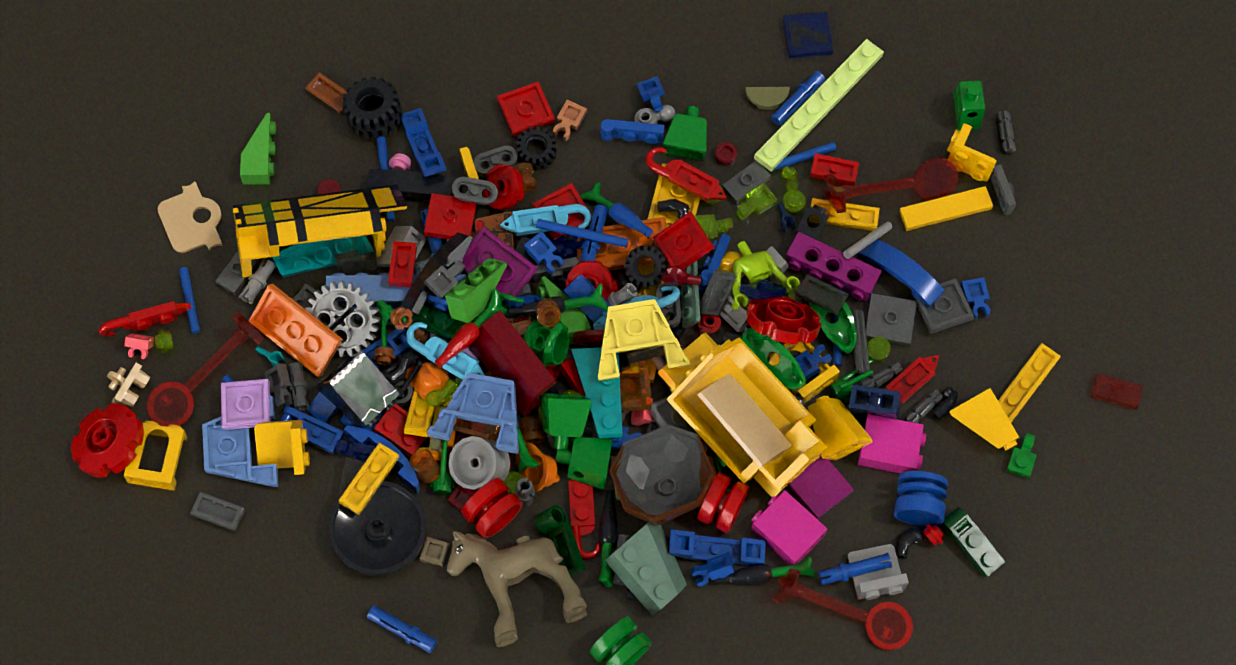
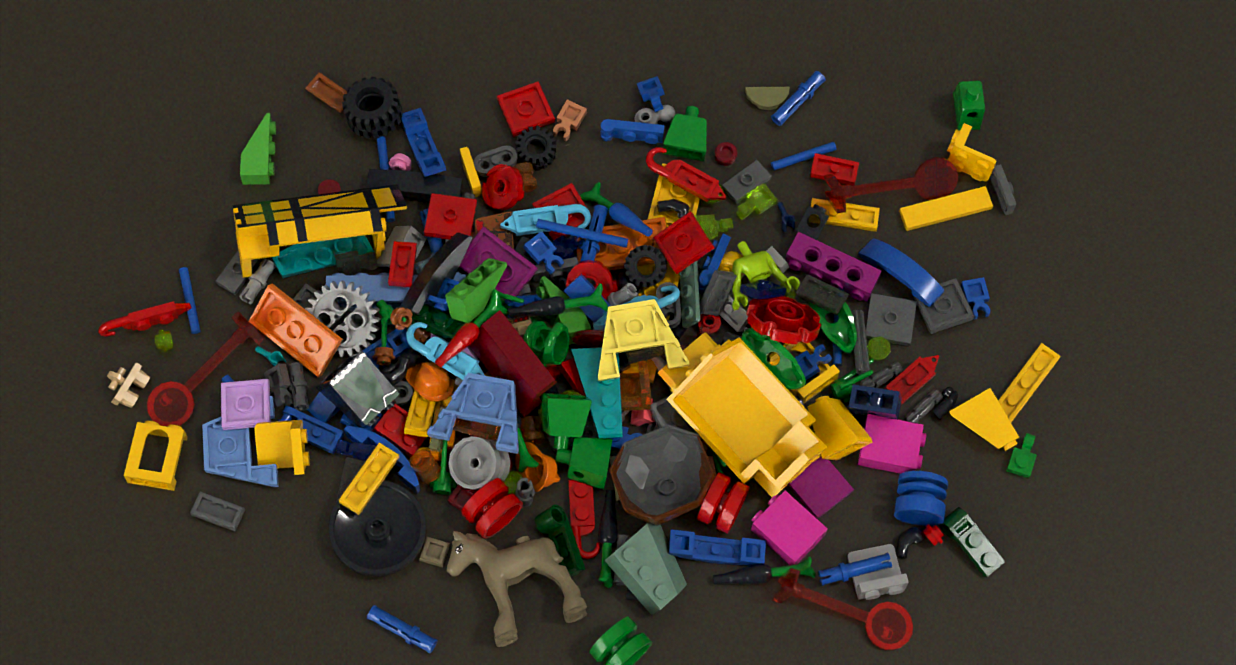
red piece [71,404,144,478] -> none
coral tile [125,333,154,359] -> none
tan piece [158,182,222,253] -> none
black hinge [396,359,425,399] -> none
dark grey plate [424,260,465,300] -> none
clear neon green arm [426,379,459,406] -> none
dark grey plate [452,177,498,205] -> none
clear orange wheel [536,298,561,327] -> none
dark red rock [661,266,701,286] -> none
blue plate [691,552,734,586] -> none
tan slope [698,374,792,468] -> none
yellowish green plate [754,39,884,172] -> none
clear neon green arm [781,166,799,192] -> none
clear blue tile [783,12,834,58] -> none
clear neon green plate [783,190,806,212] -> none
light grey bar [843,221,892,259] -> none
dark grey axle [997,110,1016,154] -> none
clear red plate [1091,373,1143,410] -> none

